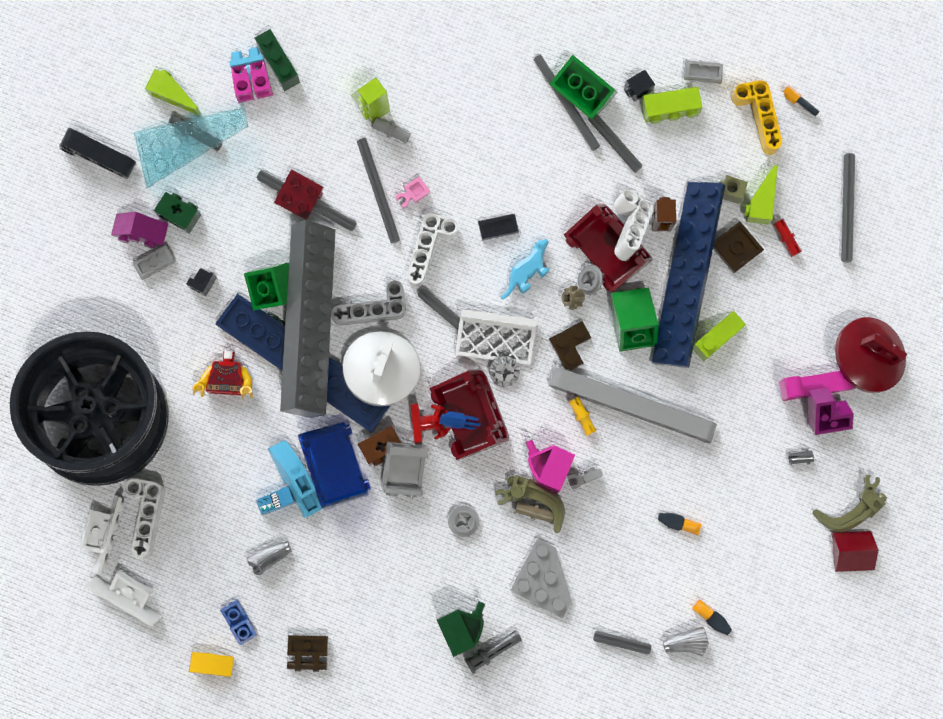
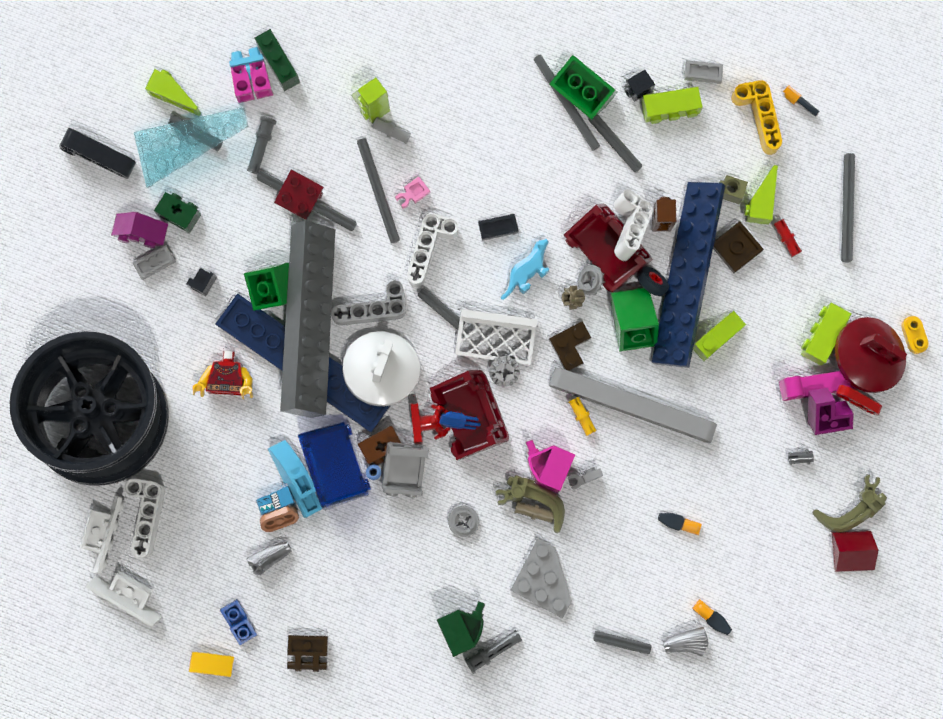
none -> dark grey pin [247,116,277,174]
none -> nougat plate [260,506,299,532]
none -> medium blue pin [366,465,381,480]
none -> black bush [637,266,669,297]
none -> lime brick [801,303,852,366]
none -> red beam [836,385,882,416]
none -> yellow plate [901,316,929,354]

